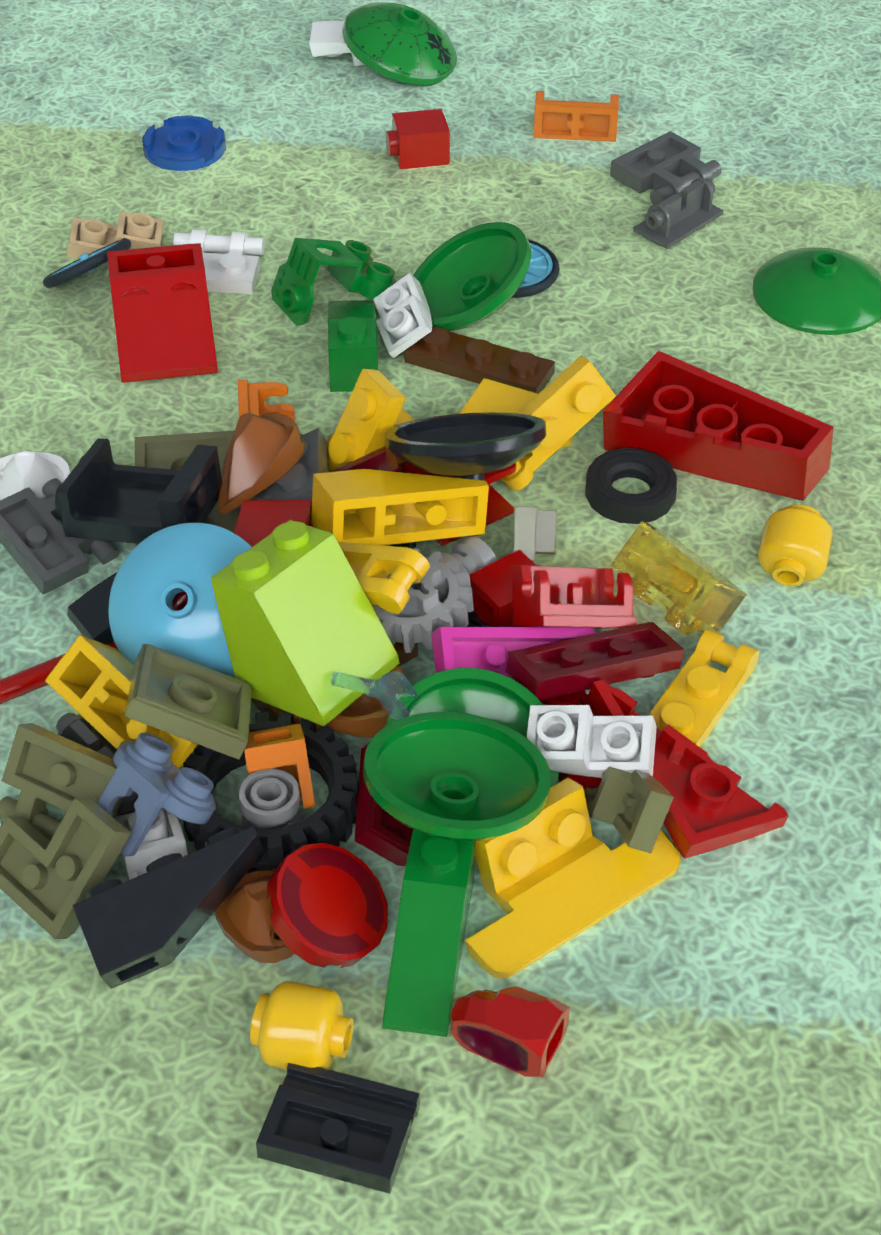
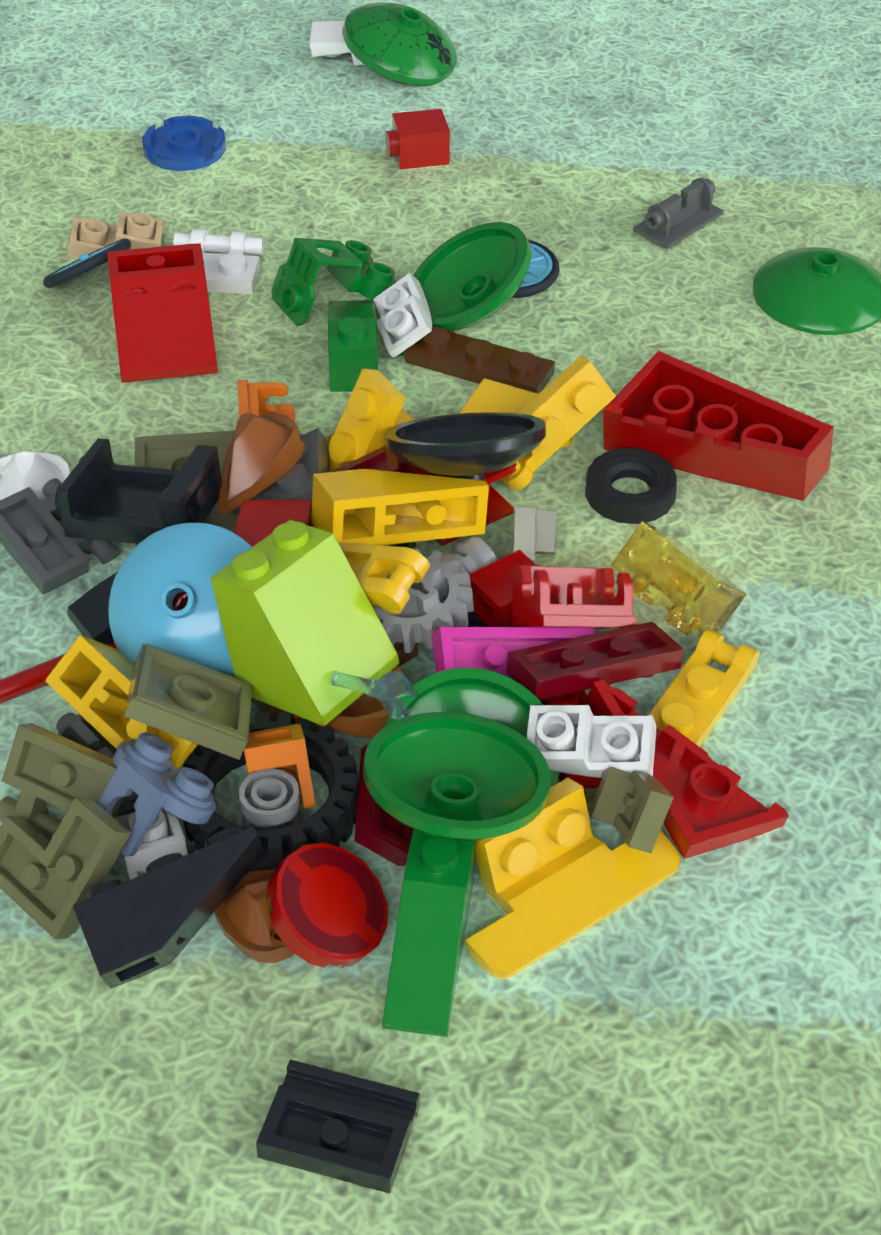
yellow head [250,981,354,1071] -> none
red rock [450,986,570,1077] -> none
orange hinge [533,91,619,142] -> none
dark grey plate [610,131,721,205] -> none
yellow head [758,504,833,587] -> none

